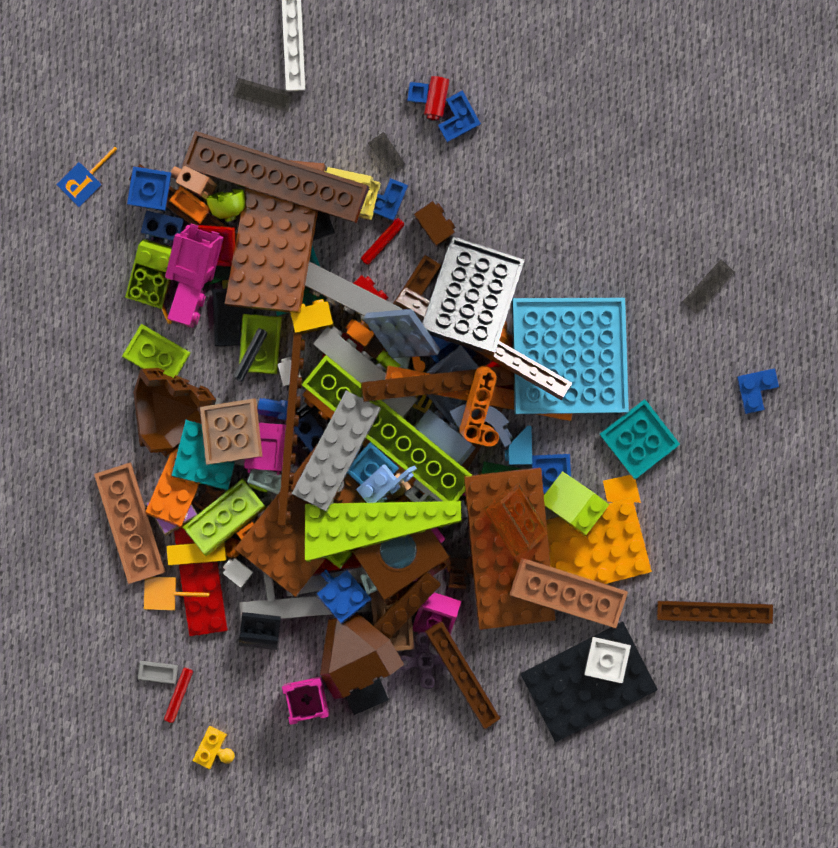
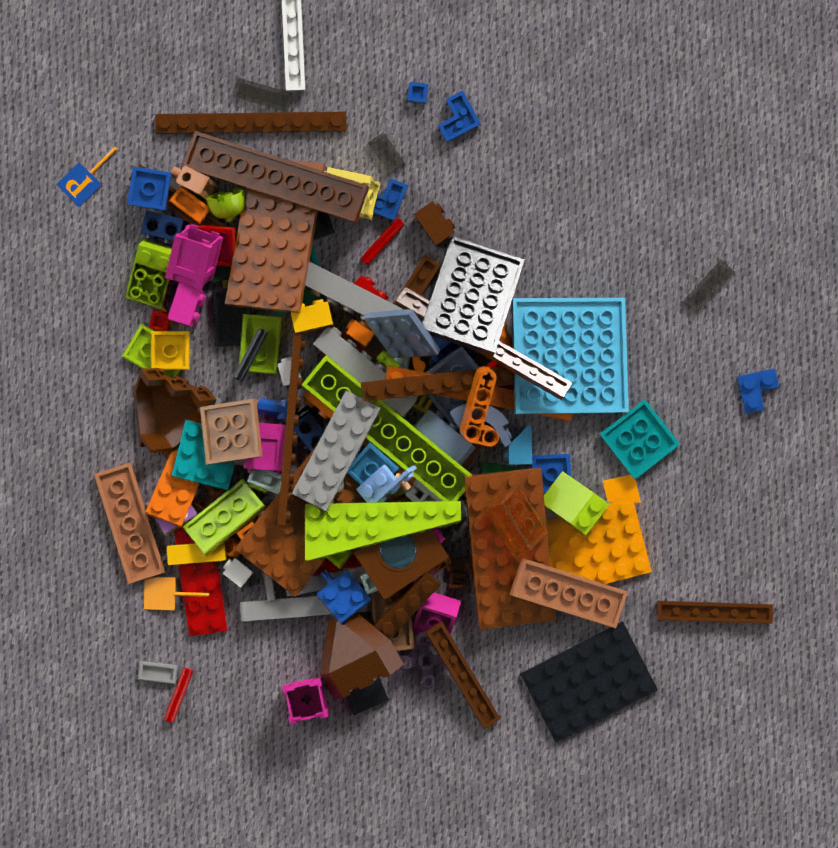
yellow plate [192,726,235,769] -> none
black brick [239,612,281,650] -> none
red brick [424,76,450,121] -> none
white plate [584,637,631,683] -> none
none -> red tile [149,309,171,331]
none -> yellow tile [151,331,190,370]
none -> reddish brown plate [155,111,346,134]

